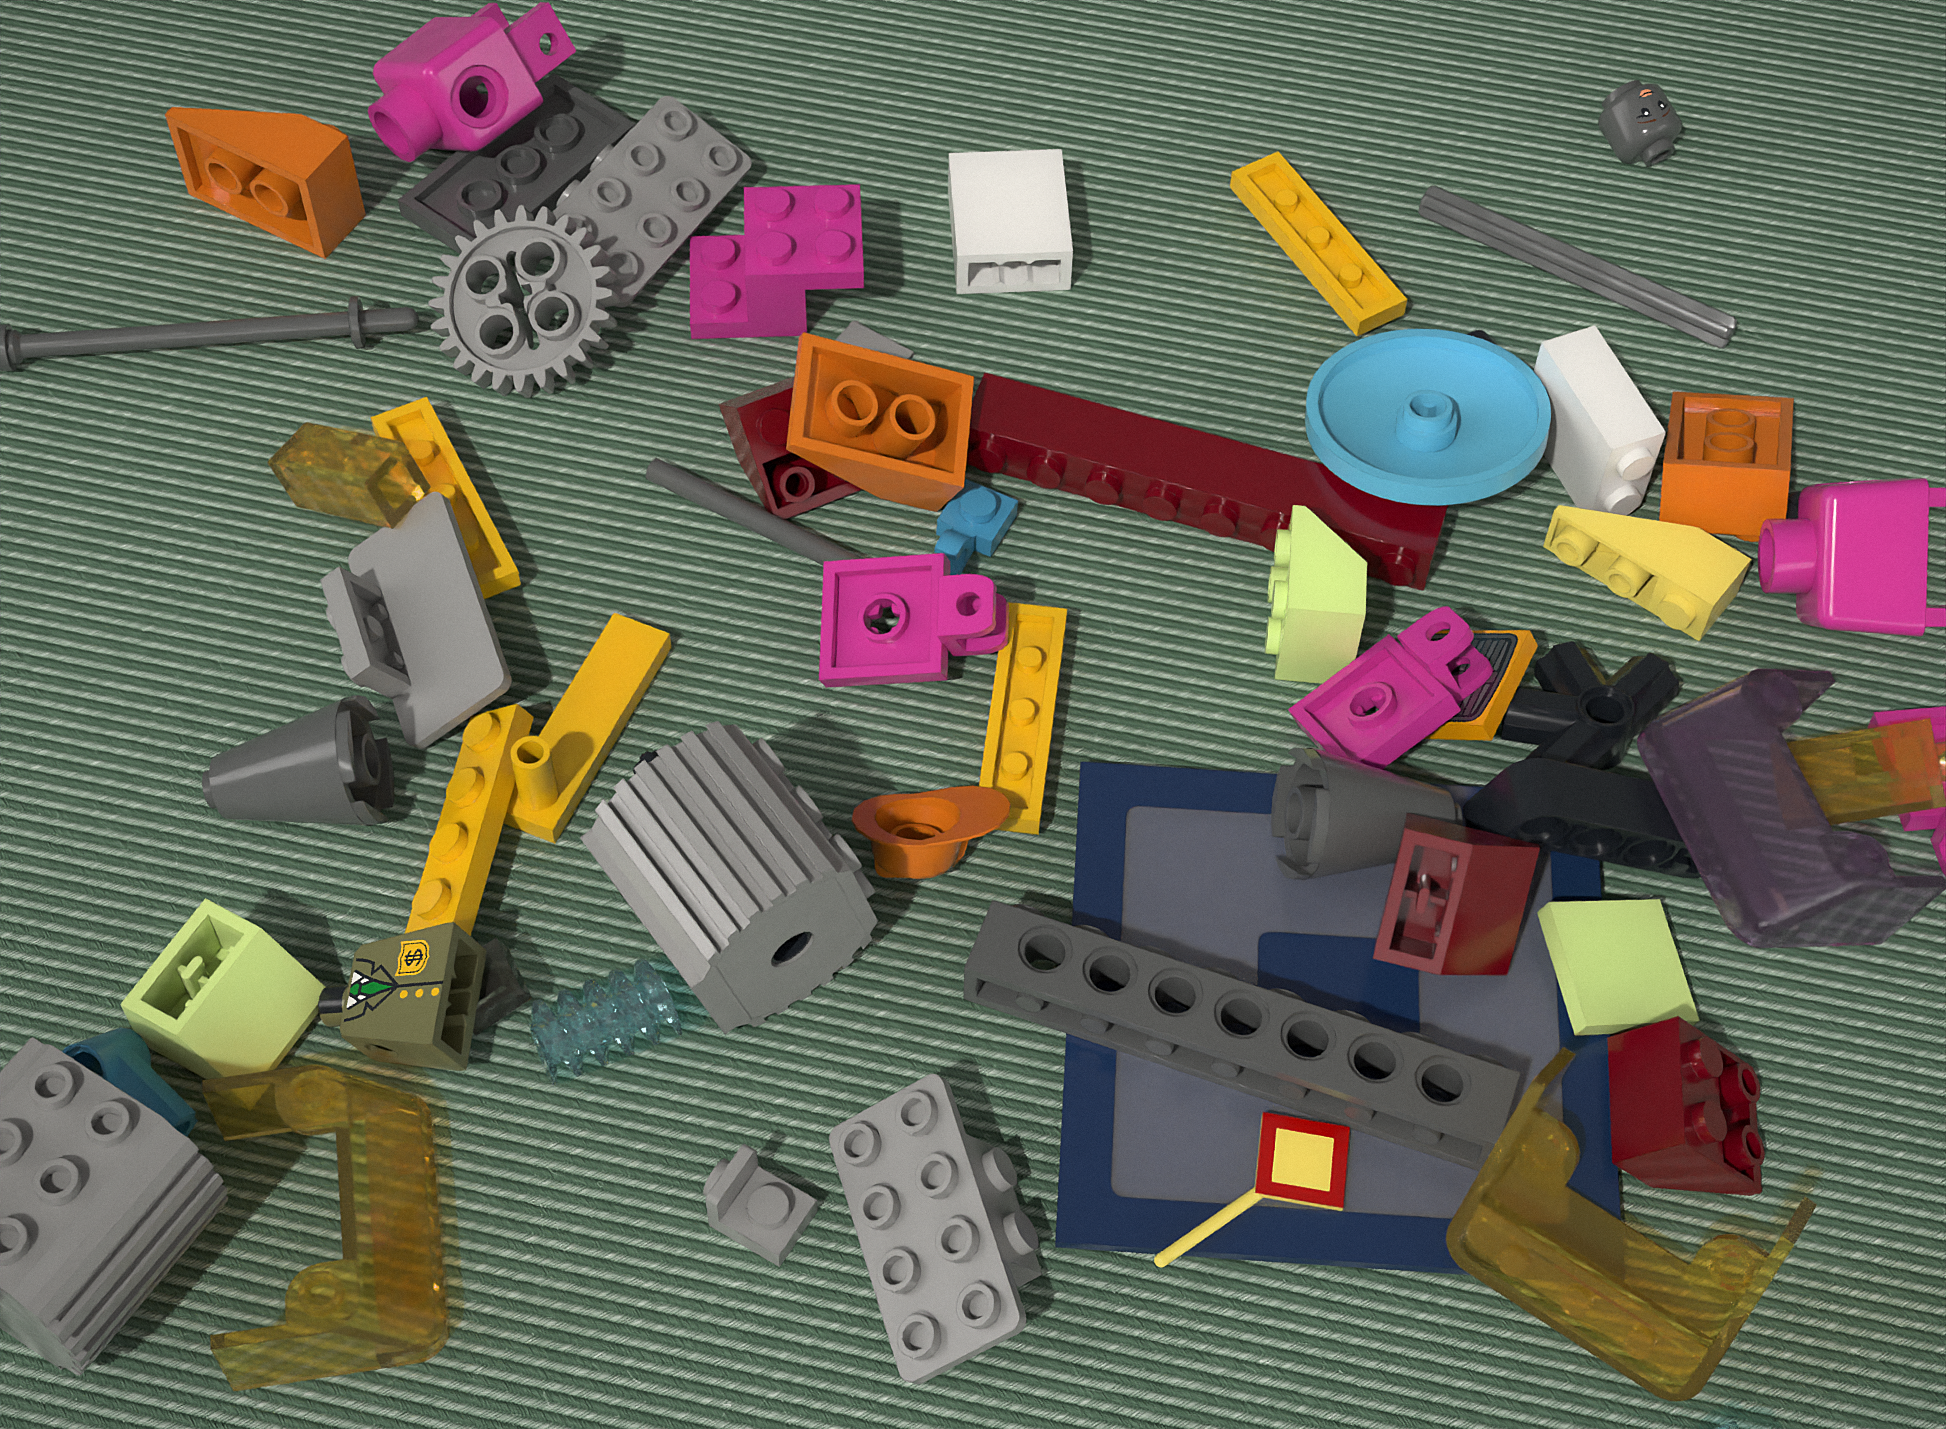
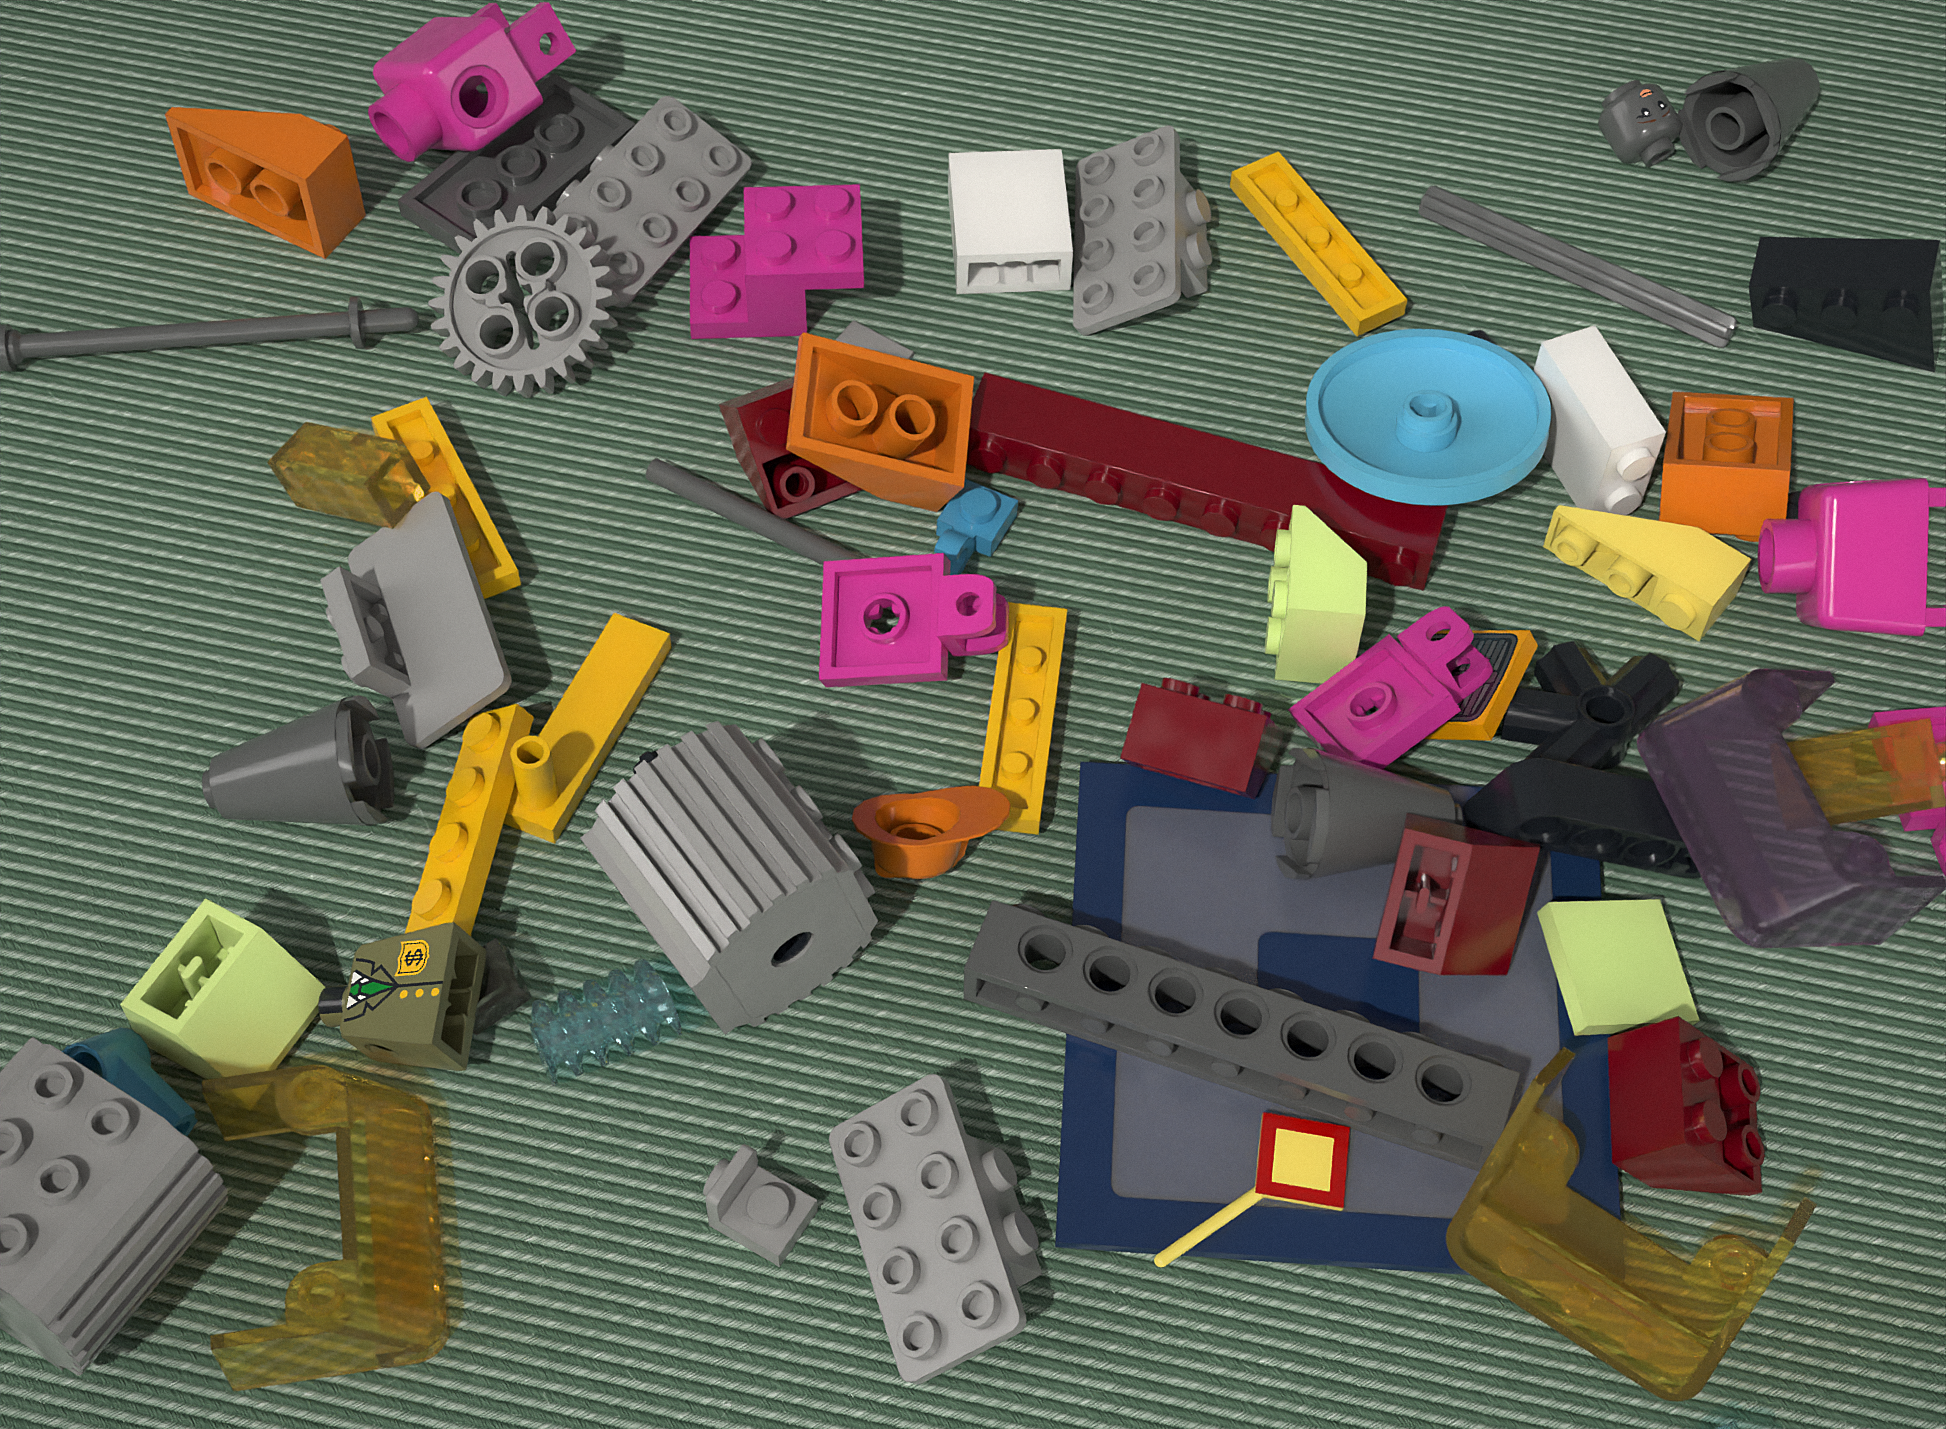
none -> light grey bracket [1073,125,1212,336]
none -> dark red slope [1120,678,1284,800]
none -> dark grey cone [1678,57,1820,182]
none -> black wedge [1748,237,1944,372]

